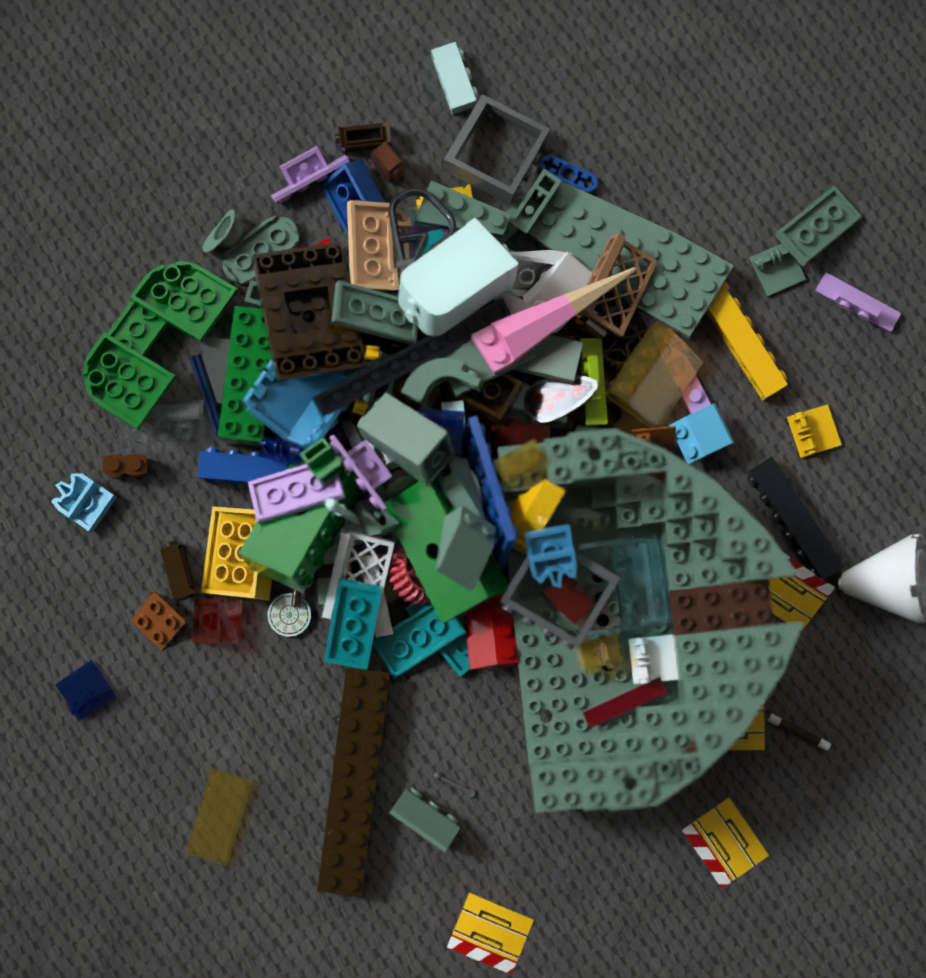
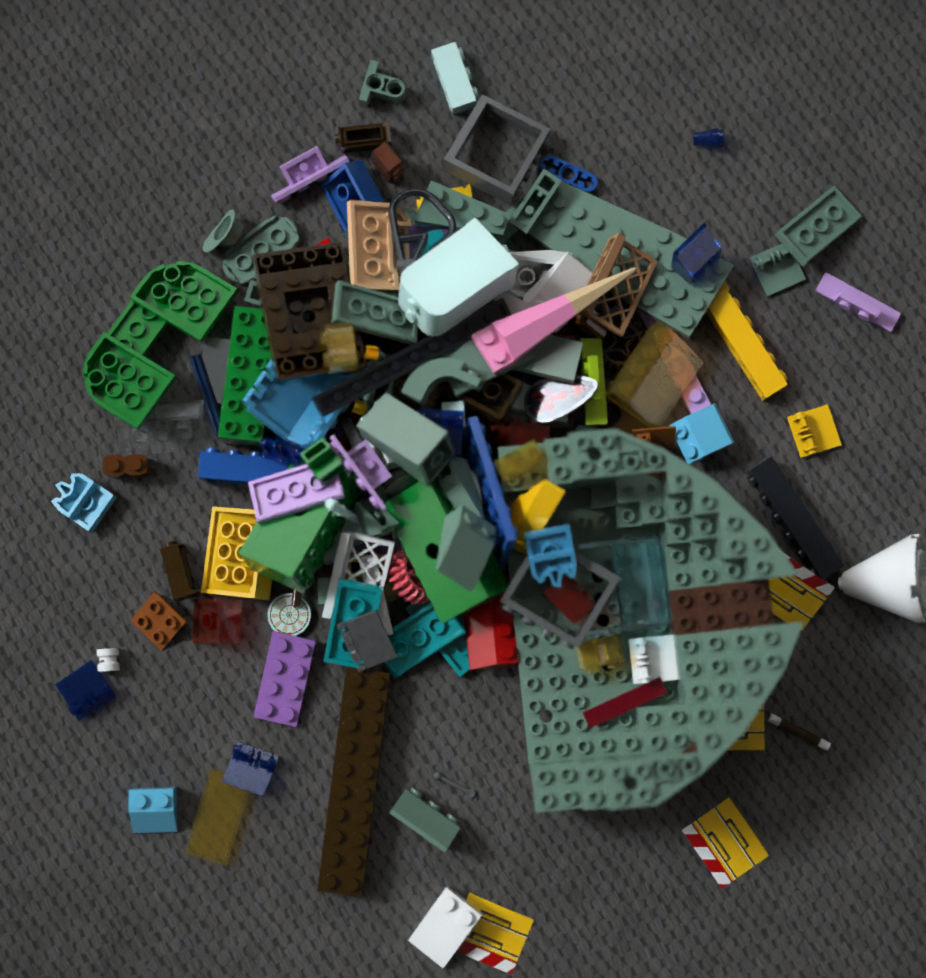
none -> white wheel [97,648,120,672]
none -> medium azure slope [129,787,178,833]
none -> clear blue hinge [222,742,279,797]
none -> medium lavender plate [254,631,316,727]
none -> clear yellow brick [320,322,357,373]
none -> flat silver piece [337,610,397,672]
none -> sand green tile [359,60,405,108]
none -> white slope [408,886,484,968]
none -> clear blue slope [671,222,722,284]
none -> clear blue cone [693,128,724,149]

